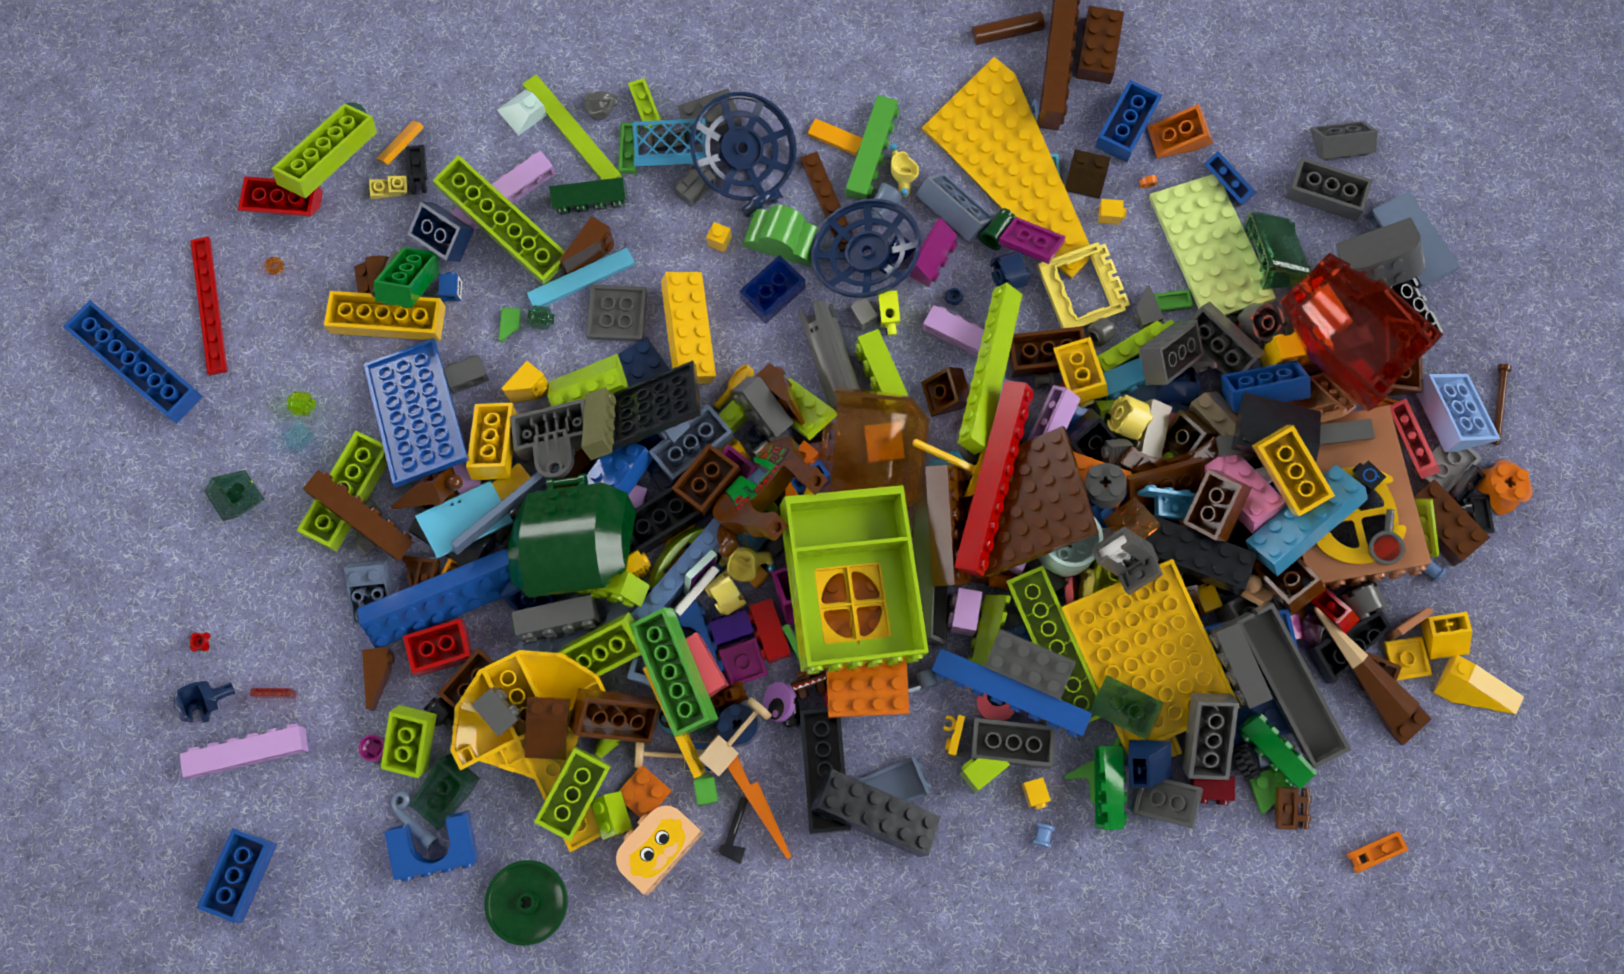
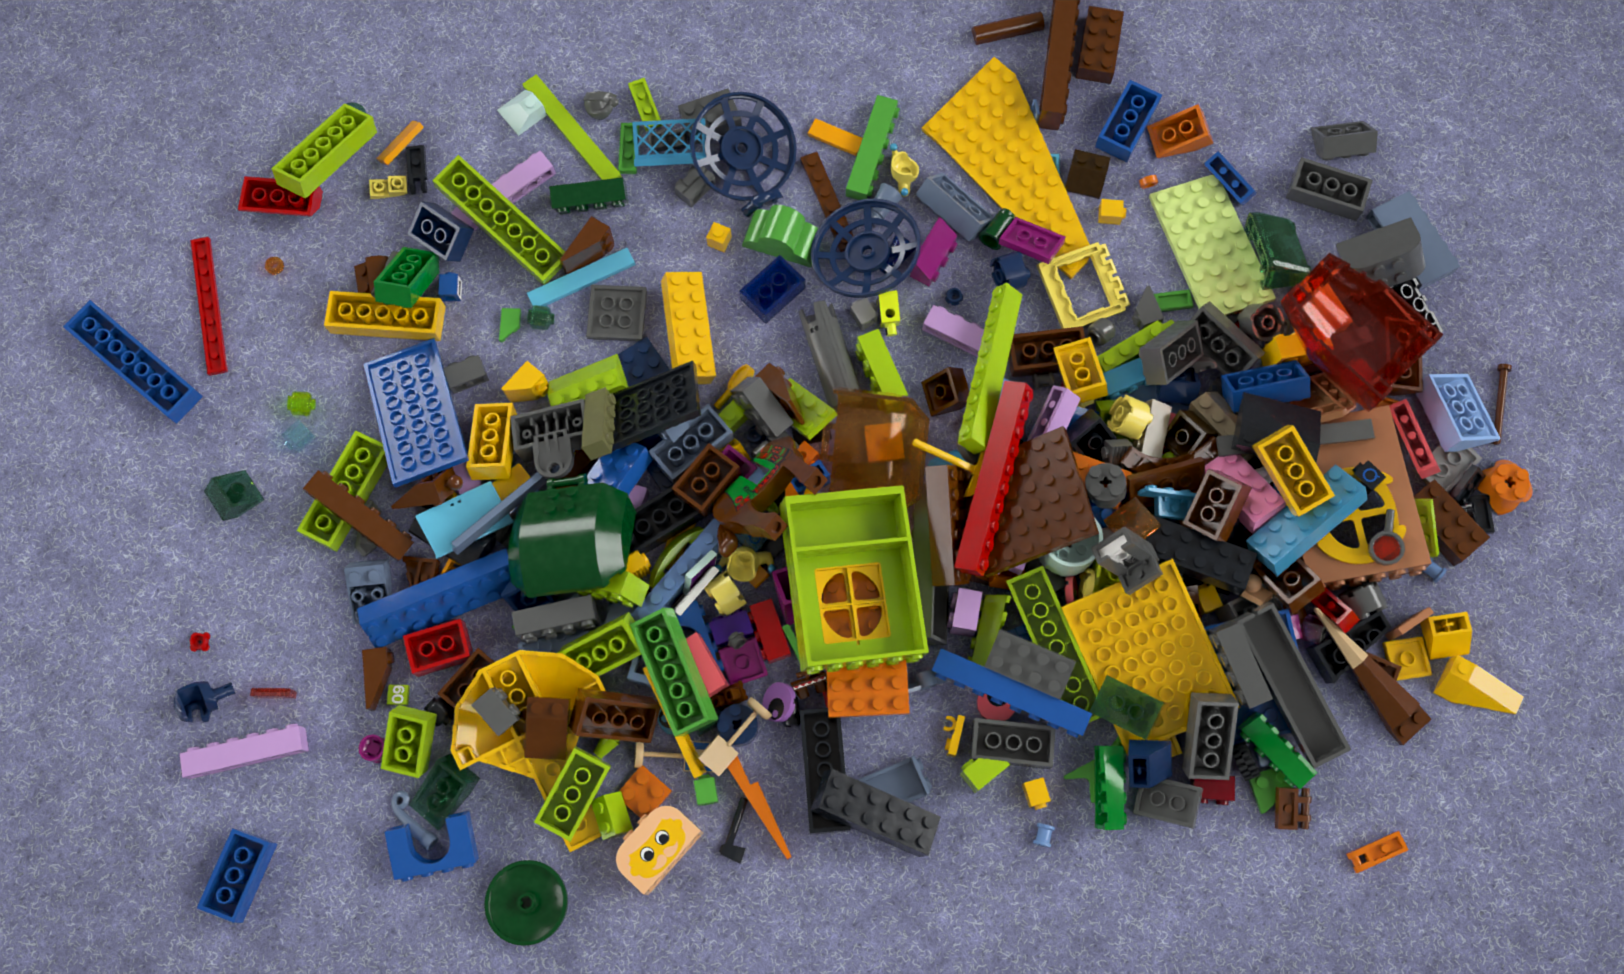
none -> lime tile [387,684,410,706]
none -> dark grey plate [728,632,747,650]

